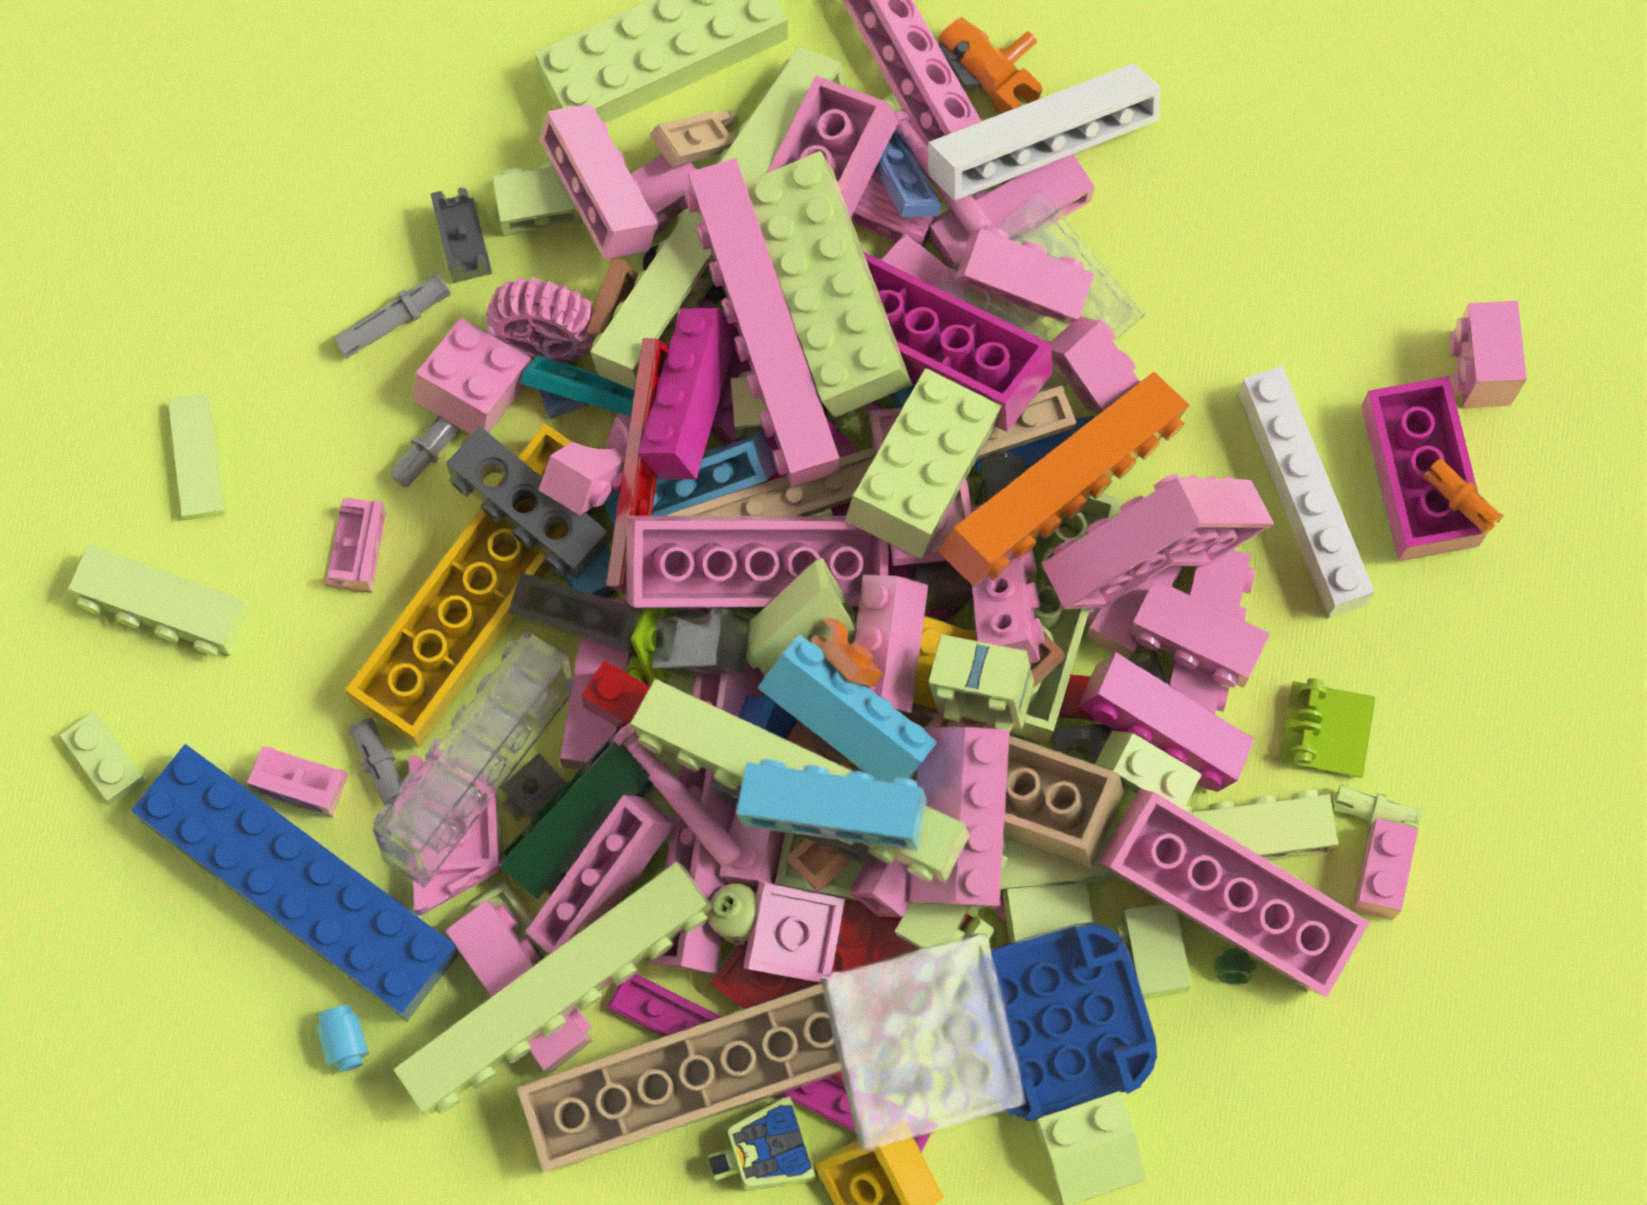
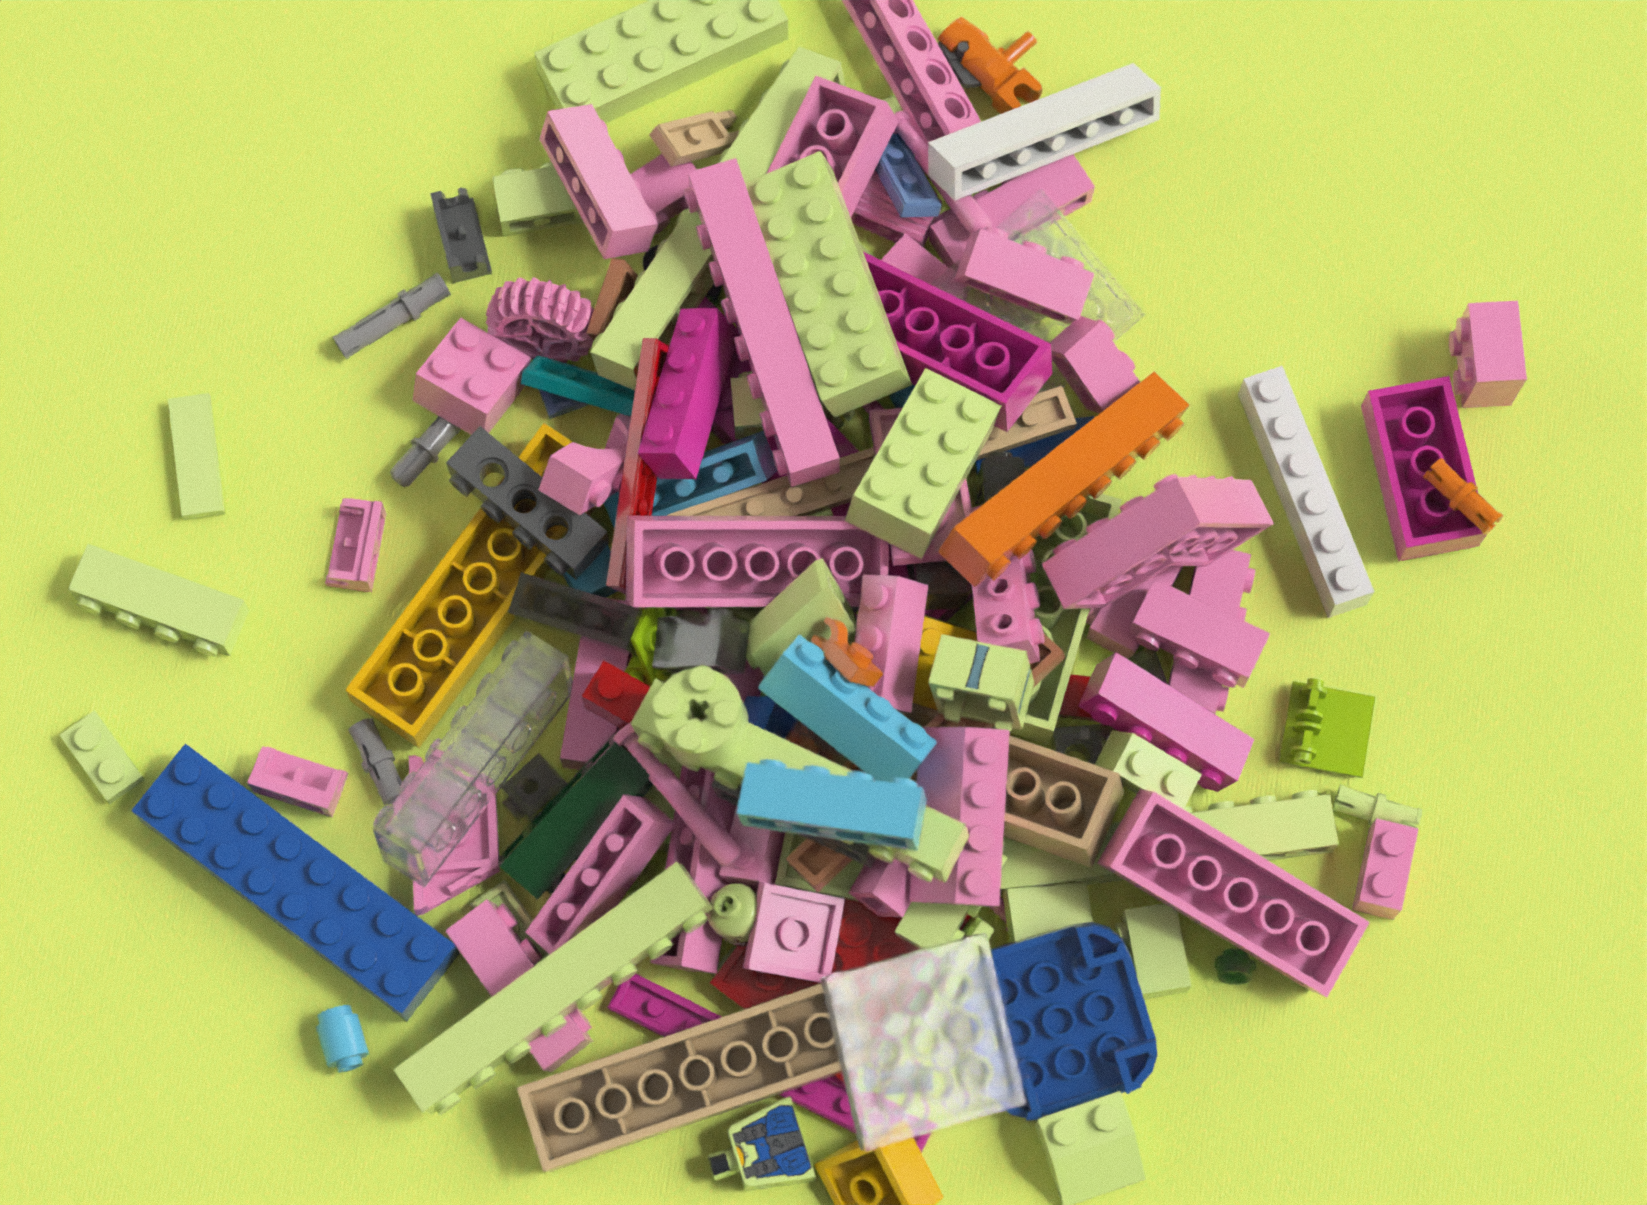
none -> yellowish green brick [653,666,748,767]

